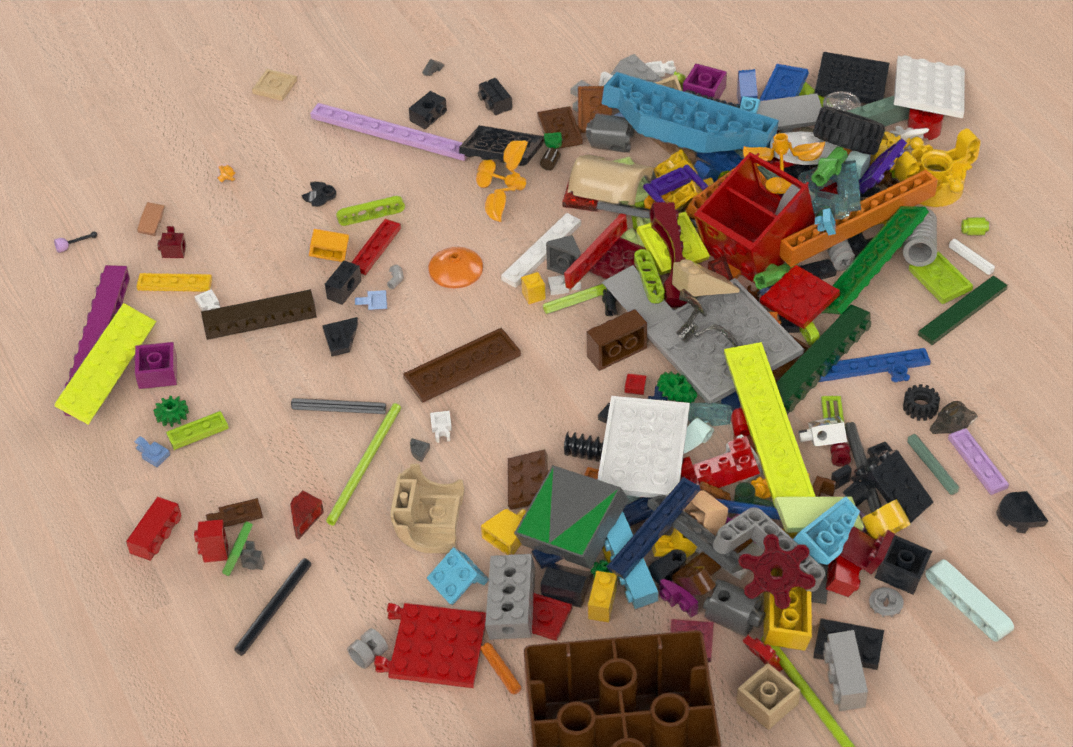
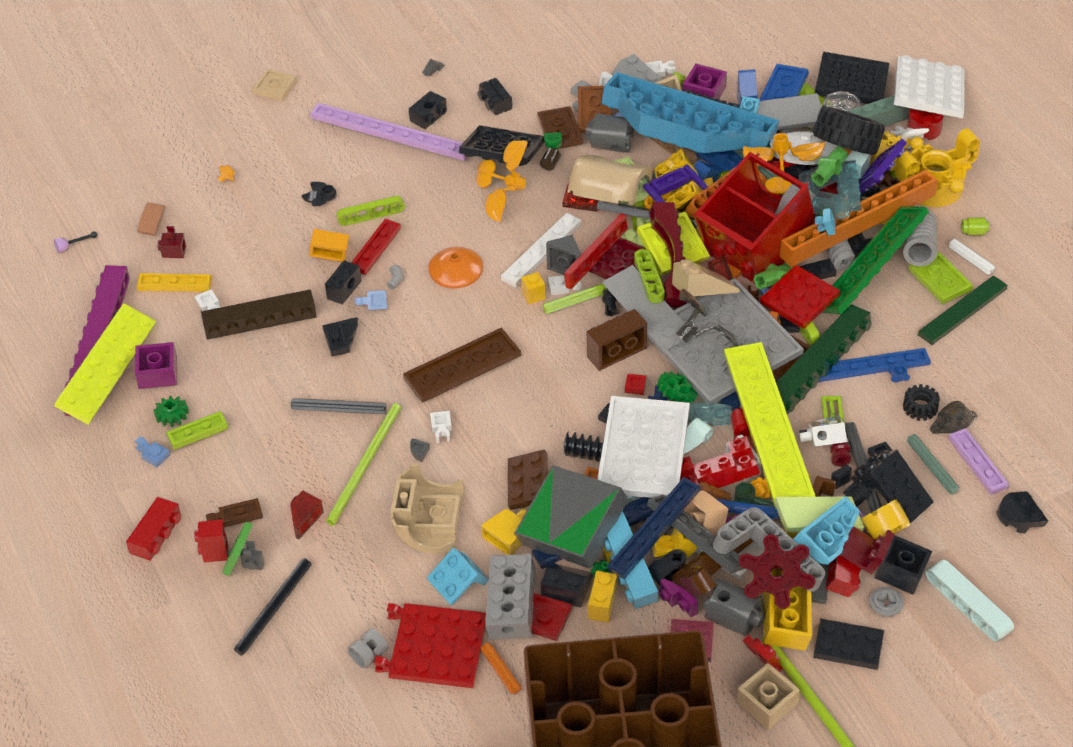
light grey brick [823,630,868,711] -> none

